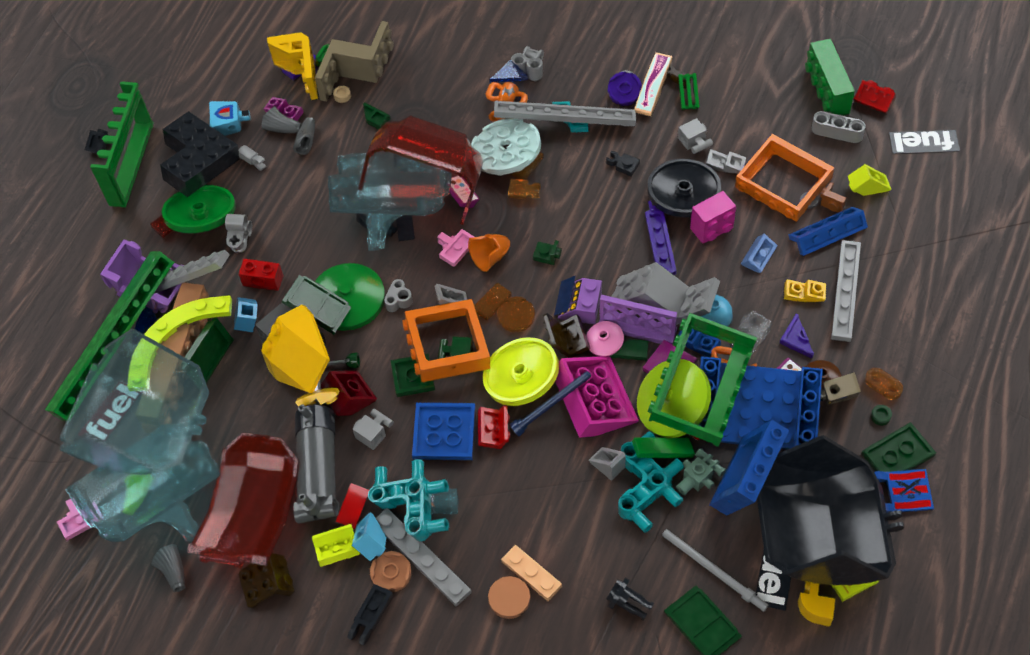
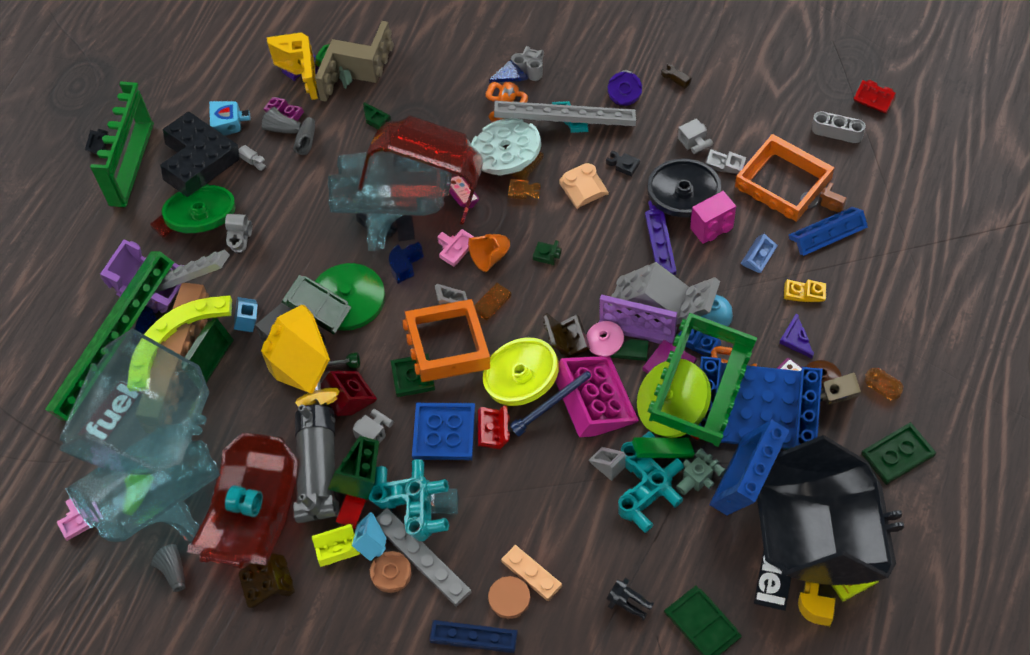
red brick [239,259,283,291] -> none
tan tile [333,86,351,103] -> none
black hinge [347,584,393,646] -> none
light grey piece [384,279,413,312] -> none
dark green brick [437,336,473,359] -> none
clear orange tile [497,297,535,332] -> none
dark blue sticker [554,275,576,316] -> none
medium lavender slope [558,278,602,325] -> none
slope [634,52,672,116] -> none
light grey bar [662,529,769,612] -> none
green tile [678,73,699,110] -> none
clear brick [729,310,772,355] -> none
green brick [805,39,855,116] -> none
light grey plate [831,240,861,342] -> none
neon yellow slope [848,164,891,196] -> none
dark green tile [871,405,892,426] -> none
flag [874,469,934,513] -> none
sticker [889,130,960,154] -> none
none -> teal wheel [225,485,263,517]
none -> dark green wedge [328,436,379,500]
none -> sand green plate [339,66,352,88]
none -> clear blue brick [389,242,424,284]
none -> dark blue tile [430,620,518,653]
none -> light nougat slope [559,163,609,209]

